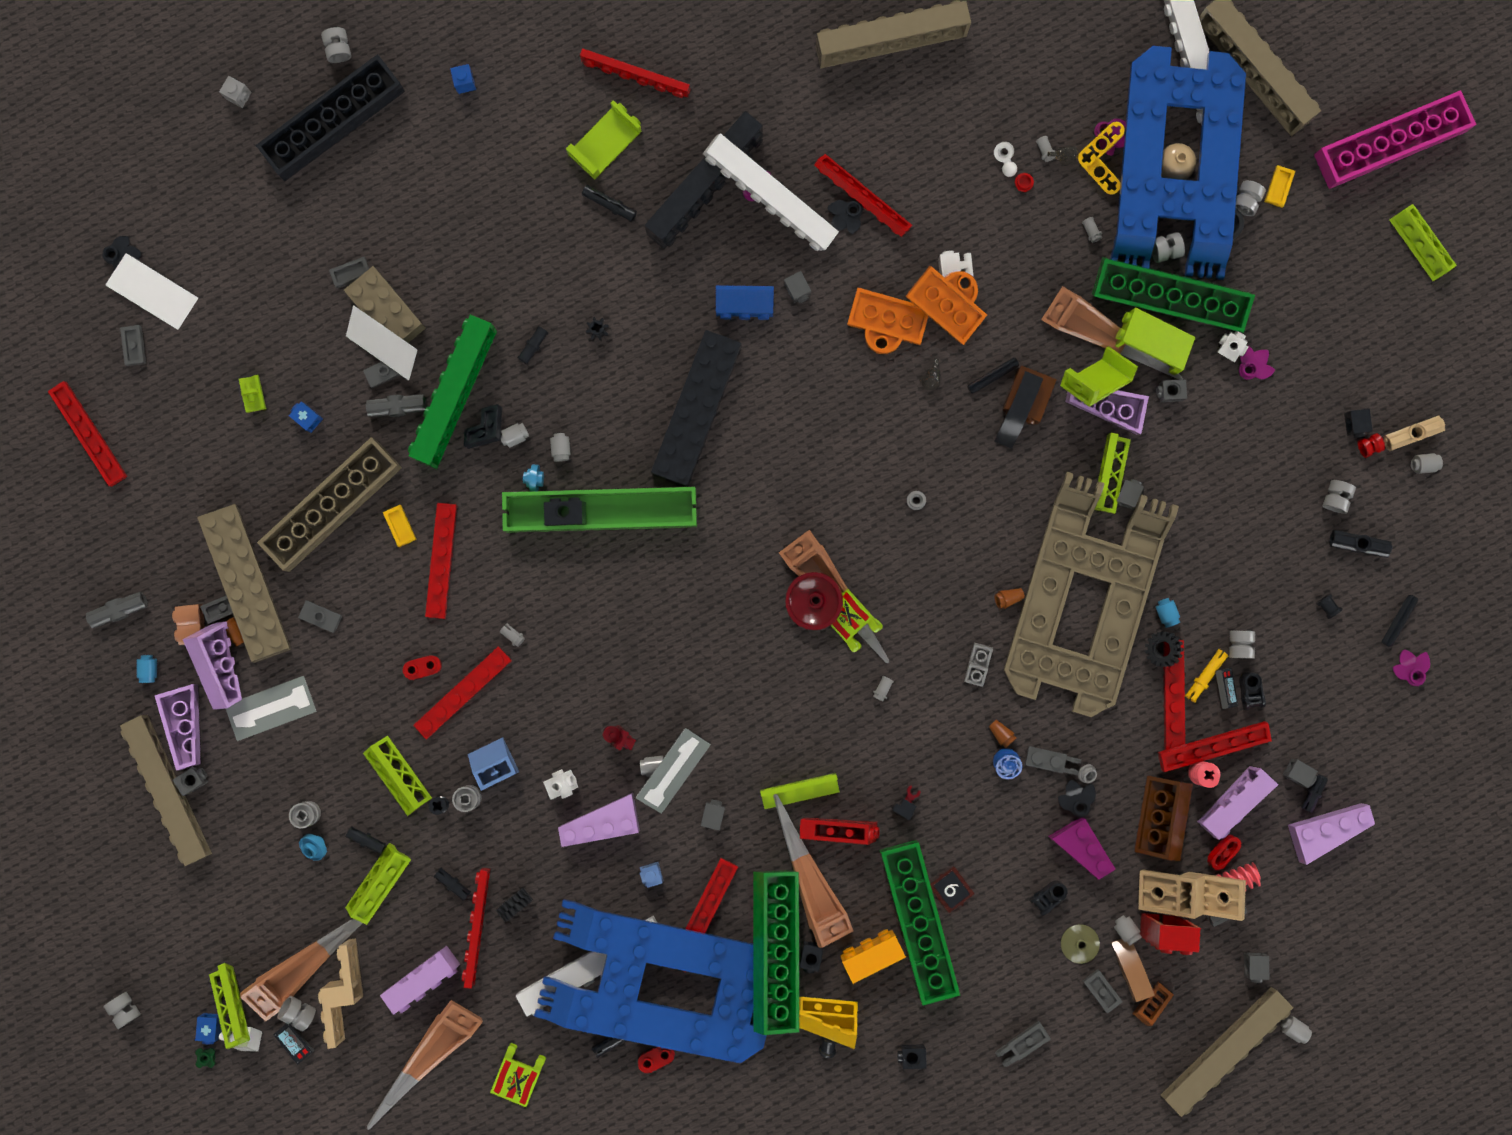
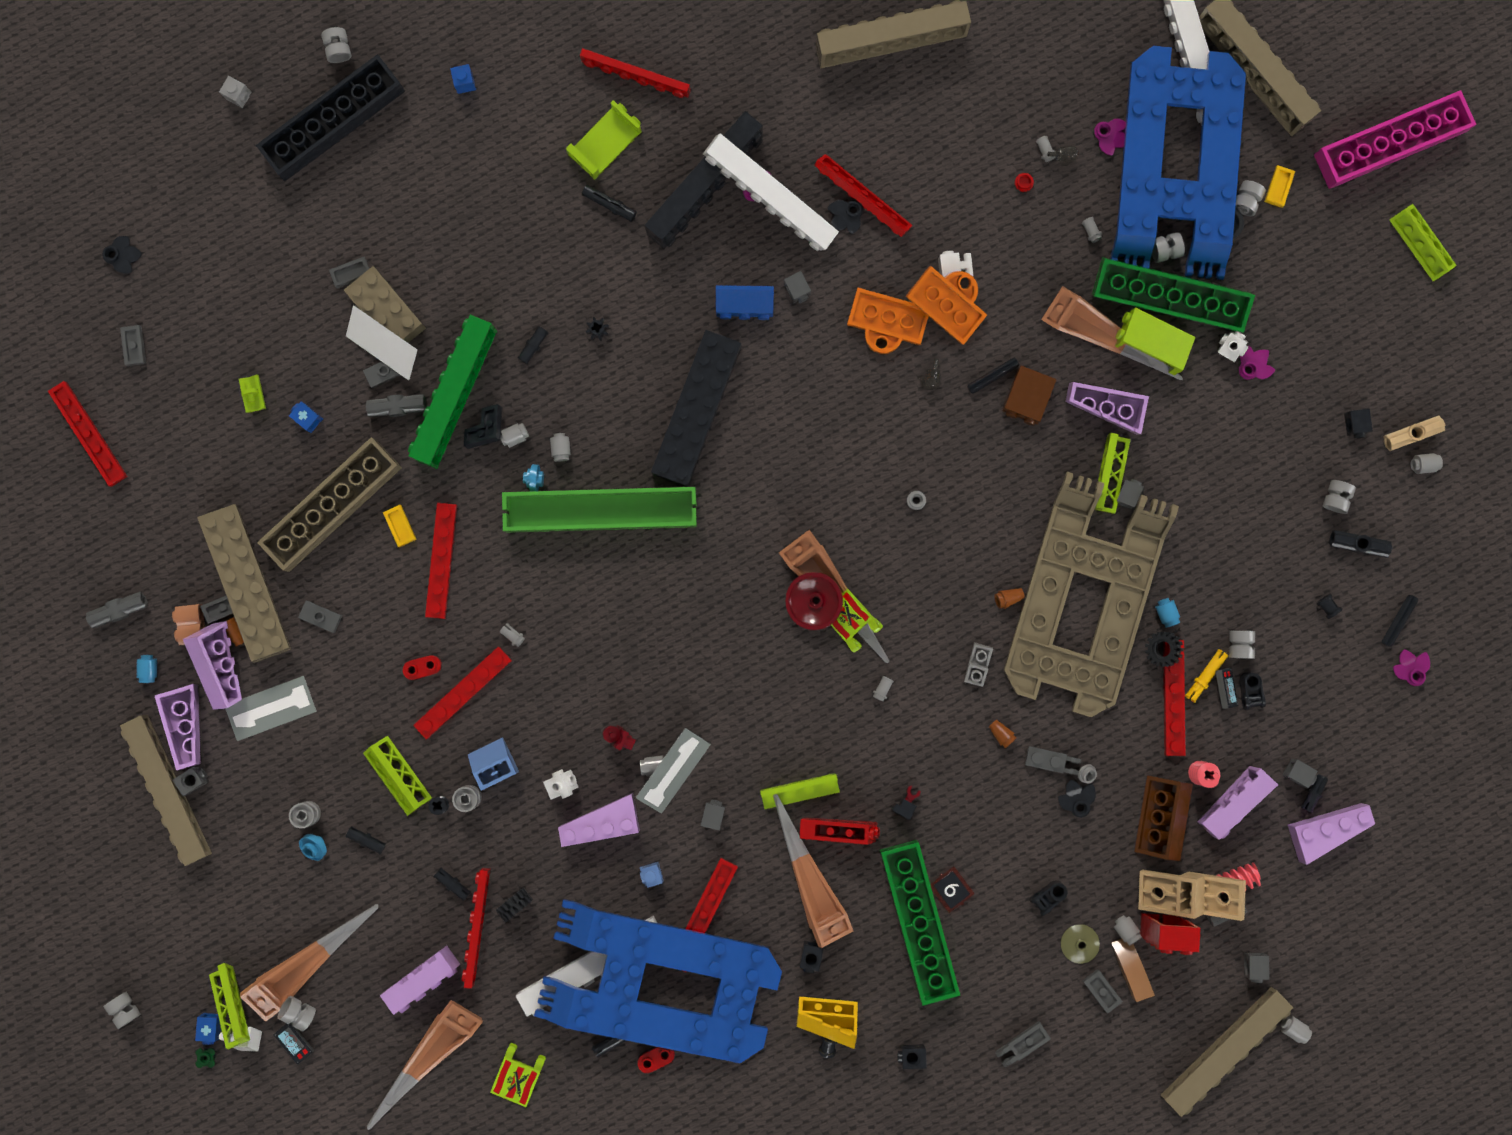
white sticker [106,254,198,329] -> none
tan bracket [318,939,363,1049] -> none
lime fence [345,843,411,925] -> none
black brick [544,497,586,526] -> none
green brick [753,871,799,1035] -> none
light orange brick [840,929,906,984] -> none
blue wheel [993,748,1022,779] -> none
white plate [994,142,1017,177] -> none
black slope [994,371,1043,448] -> none
magenta wedge [1048,818,1116,879] -> none
lime panel [1060,346,1138,407] -> none
yellow beam [1078,122,1125,195] -> none
dark orange slope [1132,982,1174,1026] -> none
dark grey brick [1156,380,1187,402] -> none
red plate [1158,721,1272,772] -> none
tan cylinder [1161,143,1196,180] -> none
red plate [1207,834,1241,870] -> none
red wheel [1357,433,1385,458] -> none

